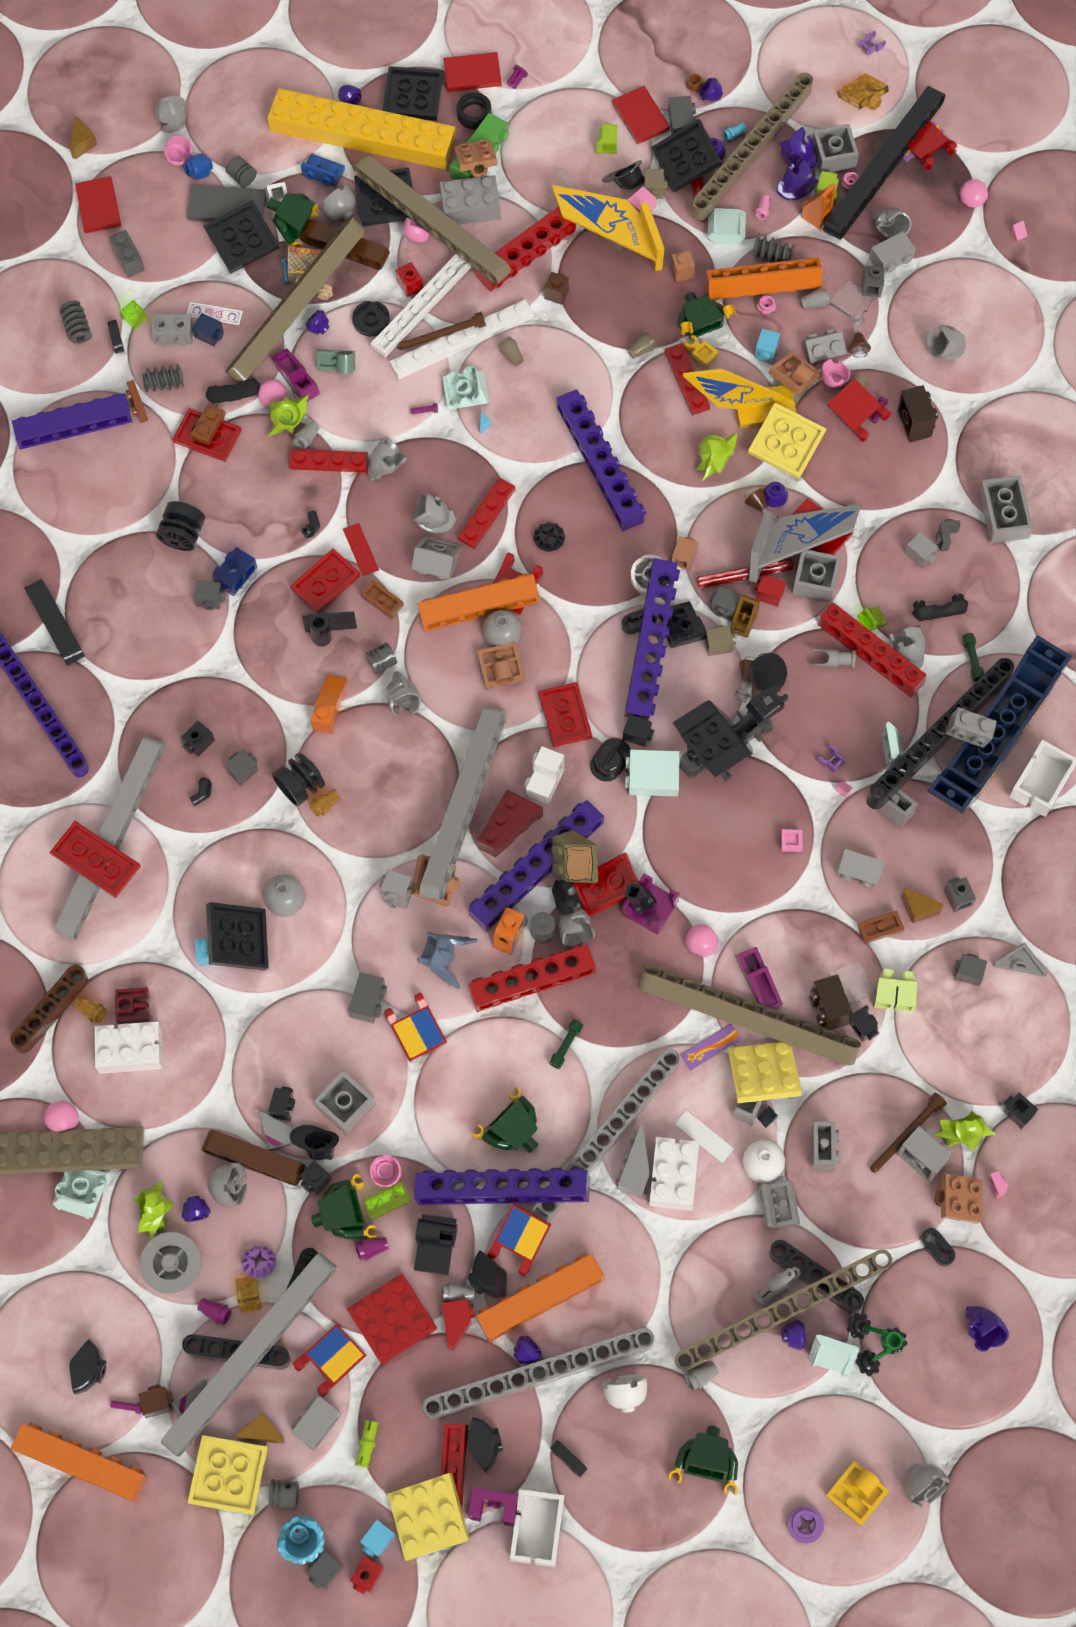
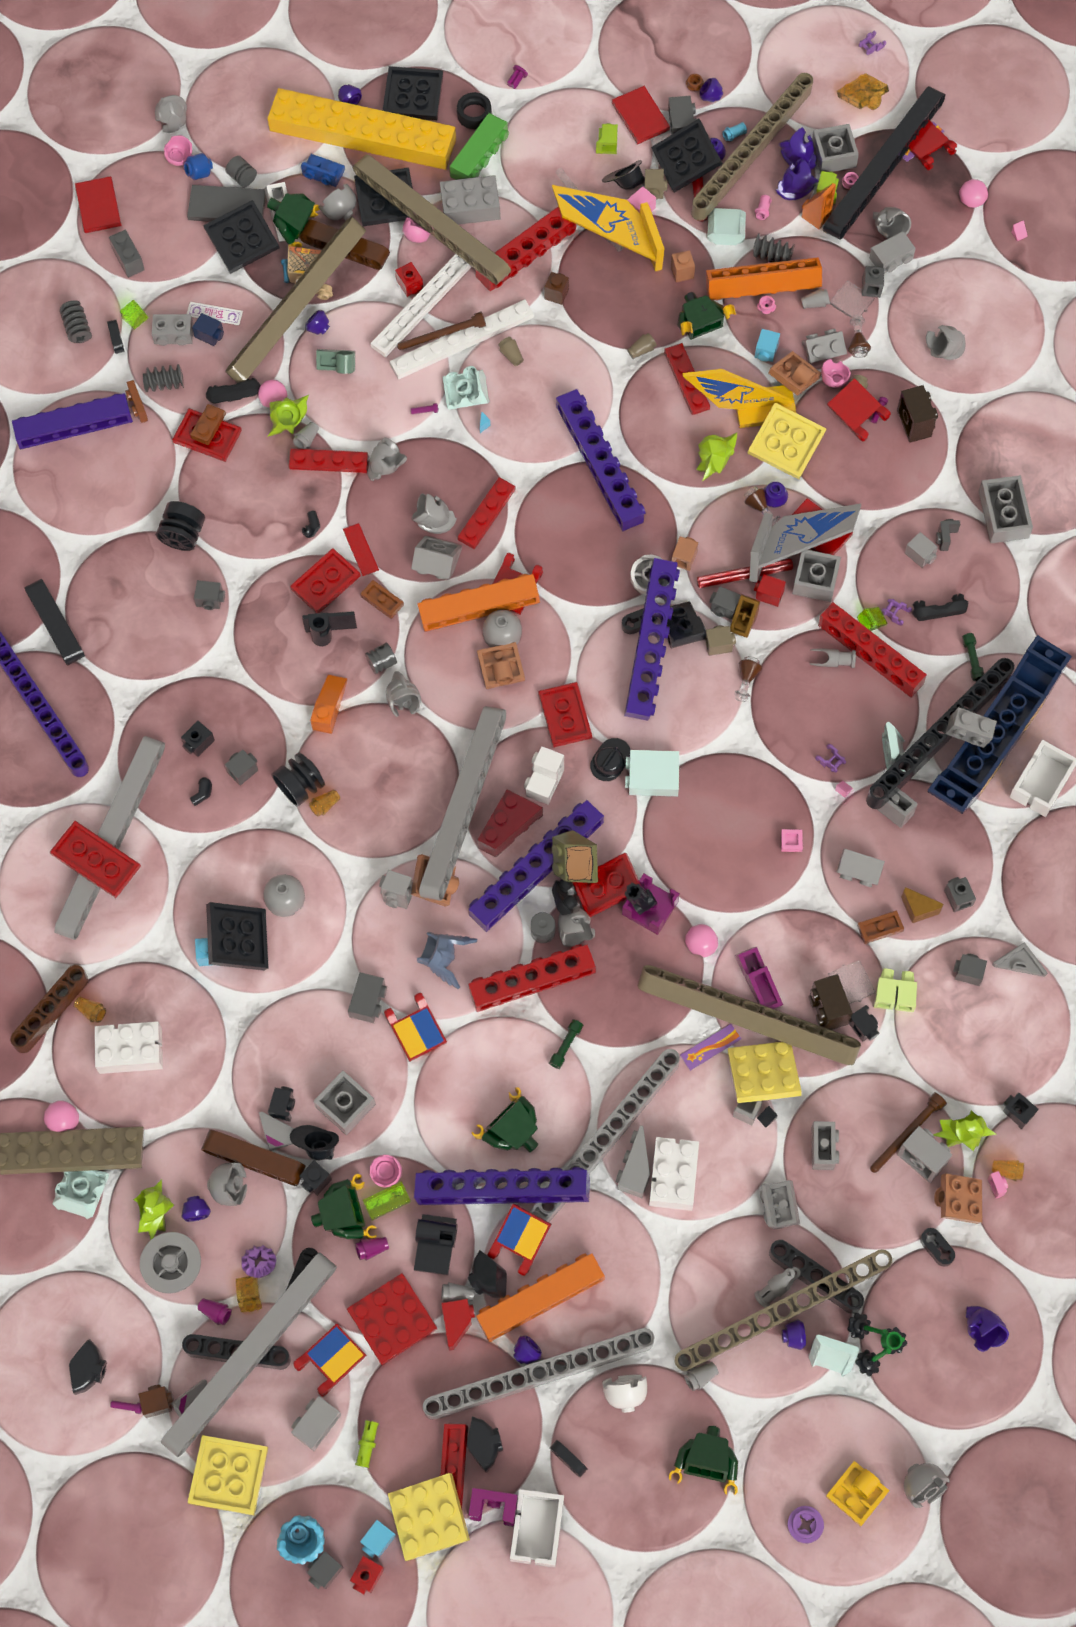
orange brick [10,1422,147,1502] -> none
pearl gold slope [70,117,97,159] -> none
dark red brick [115,987,150,1025] -> none
clear blue brick [212,547,257,597] -> none
pearl gold slope [237,1412,285,1444] -> none
dark grey piece [268,1479,299,1509] -> none
magenta slope [271,348,320,402] -> none
black tile [352,301,390,337] -> none
red tile [443,52,502,92] -> none
nougat plate [454,140,498,178] -> none
orange torso [493,907,528,955] -> none
black gear [534,521,565,552] -> none
black brick [622,715,655,747] -> none
black piece [673,684,789,782] -> none
white sticker [675,1110,734,1163] -> none
yellow plate [684,335,719,368] -> none
white cylinder [742,1139,785,1184] -> none
black tile [749,653,787,691] -> none
light grey helmet [889,625,925,669] -> none
none -> medium lavender piece [881,599,912,625]
none -> clear yellow cone [992,1160,1025,1181]

